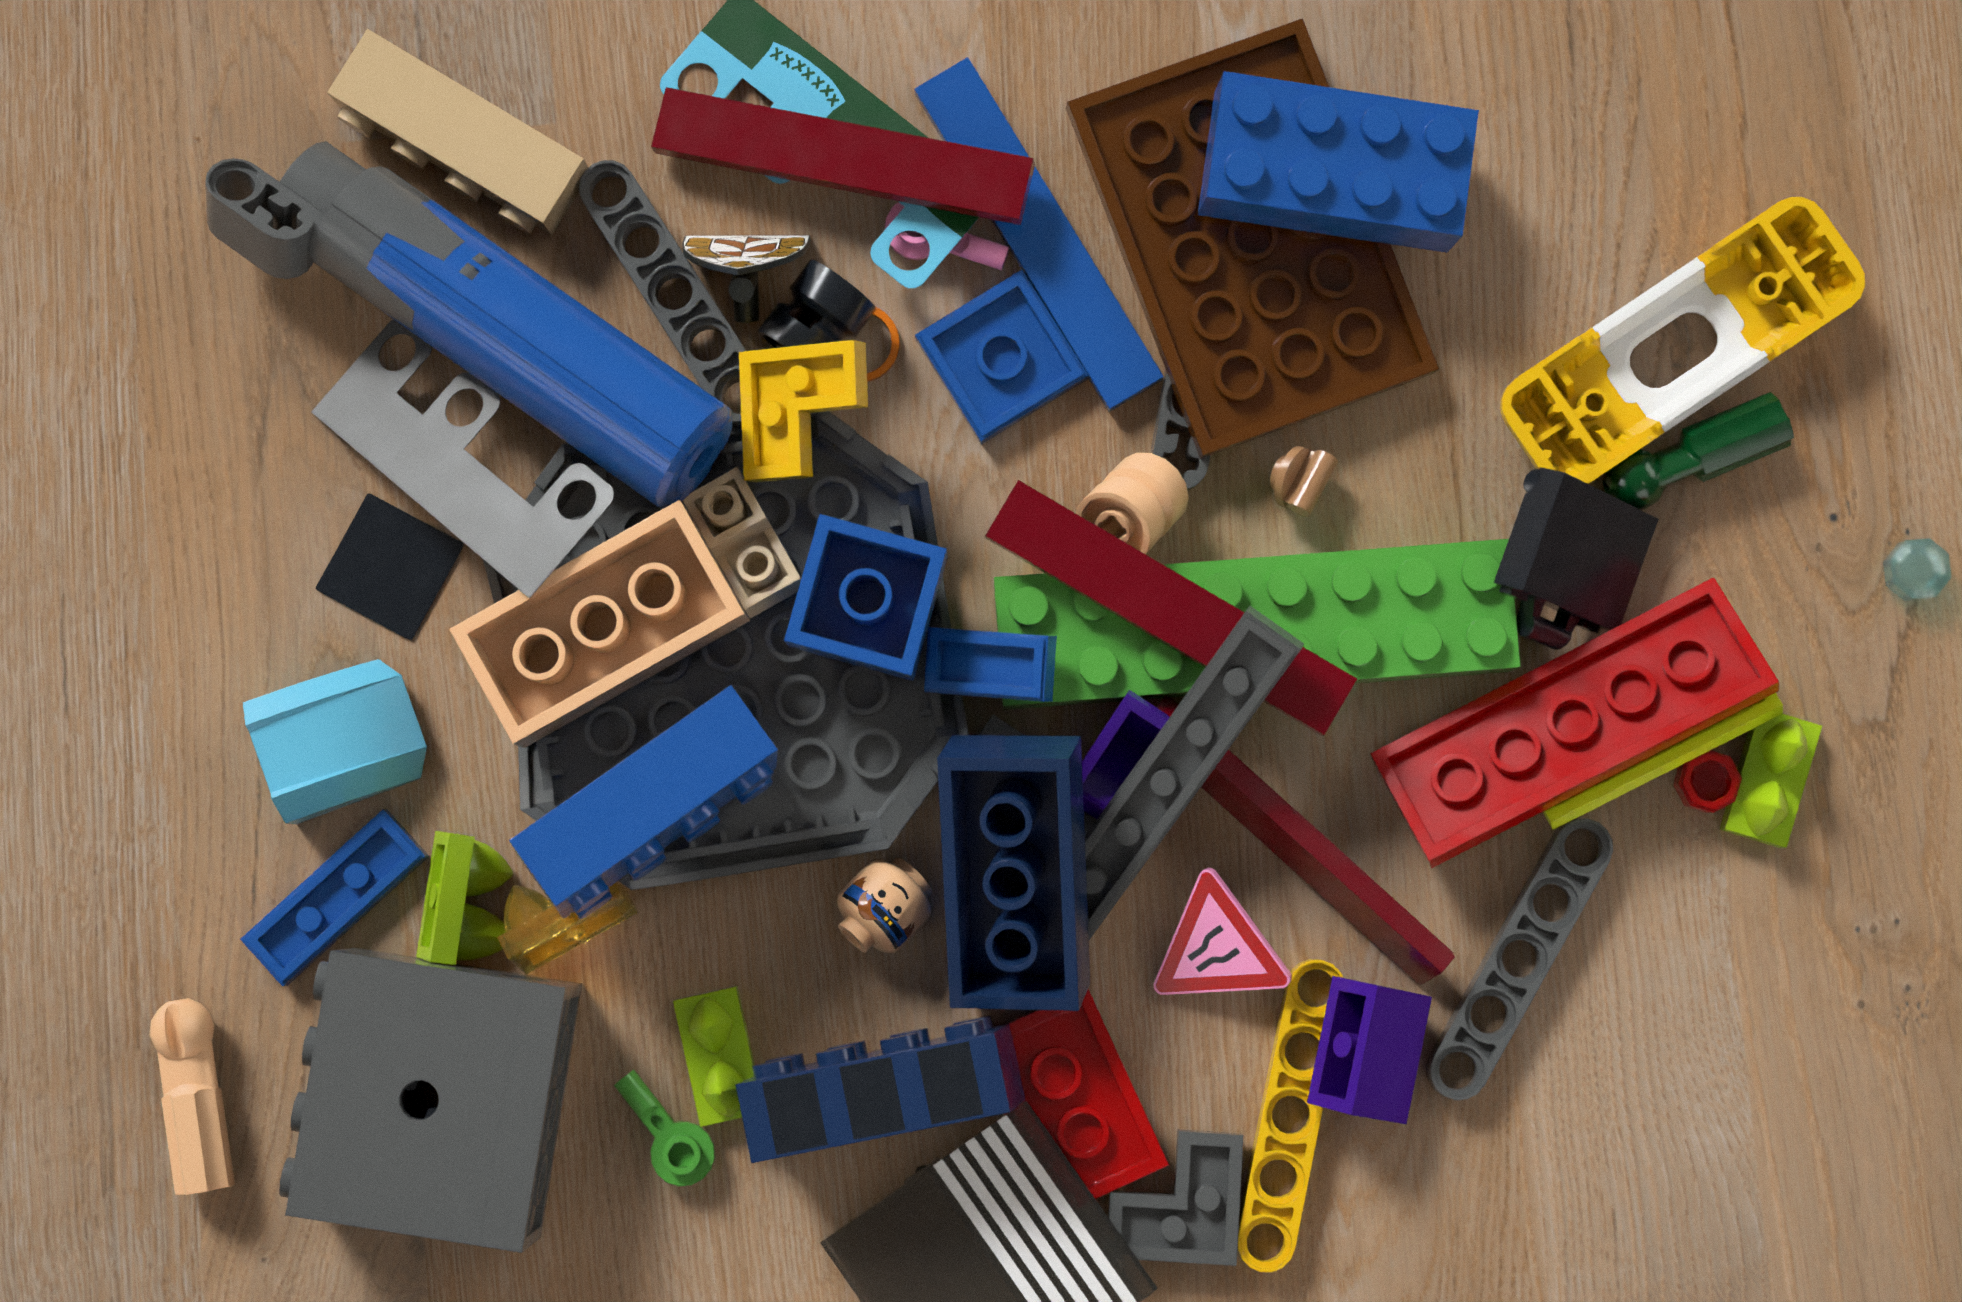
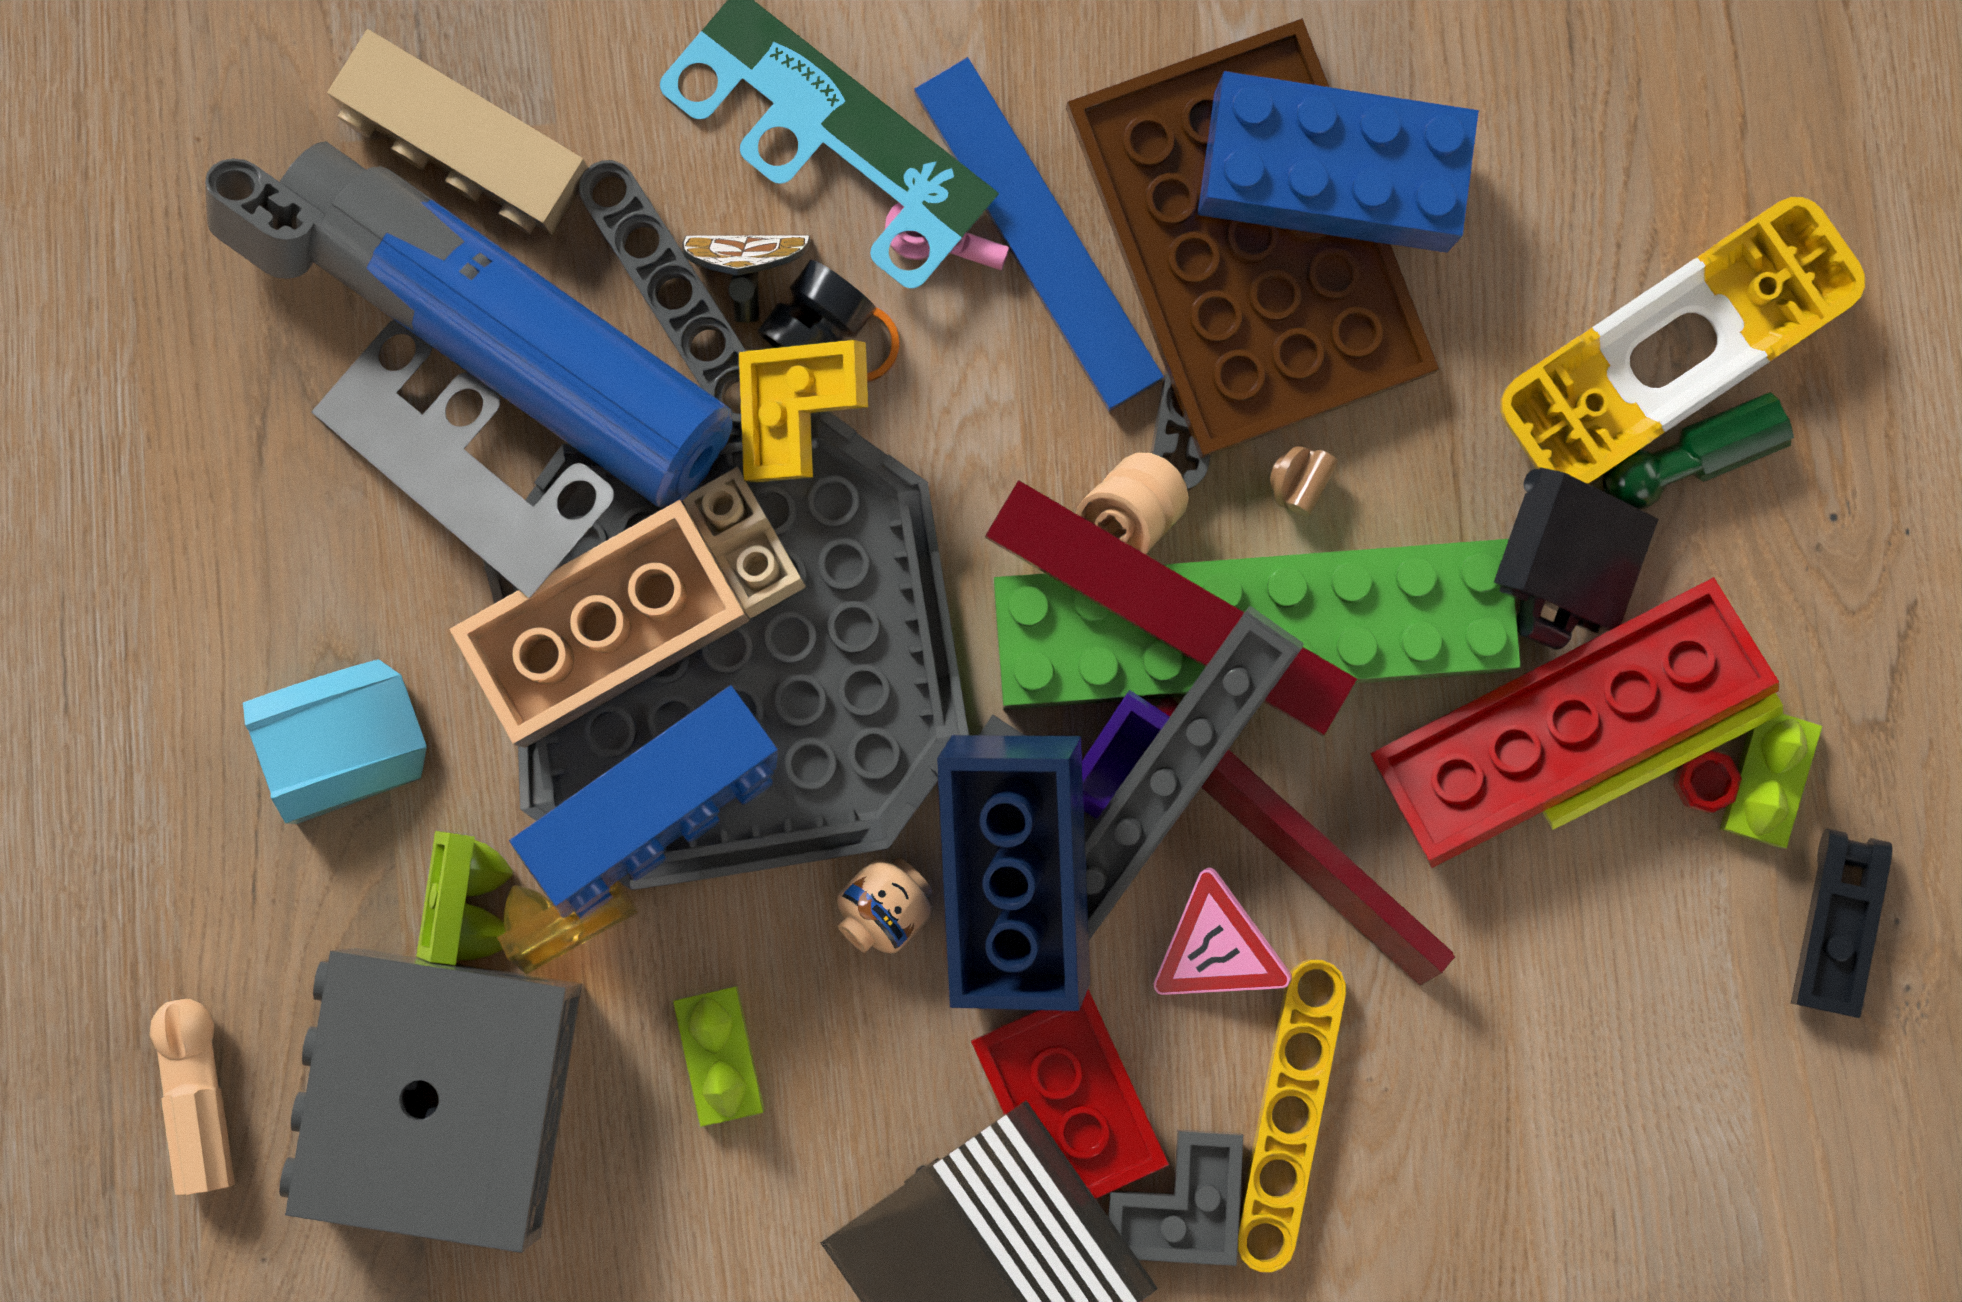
blue tile [240,809,429,987] -> none
black sticker [316,493,464,640] -> none
bright green plate [614,1070,715,1186] -> none
dark red tile [651,87,1035,225] -> none
brick [736,1015,1025,1163] -> none
blue brick [784,514,948,681] -> none
blue tile [915,270,1089,444] -> none
blue tile [924,627,1057,702] -> none
dark purple brick [1307,976,1432,1125] -> none
dark grey beam [1426,819,1613,1100] -> none
clear light blue tile [1883,538,1952,601] -> none
none -> black plate [1790,828,1893,1018]

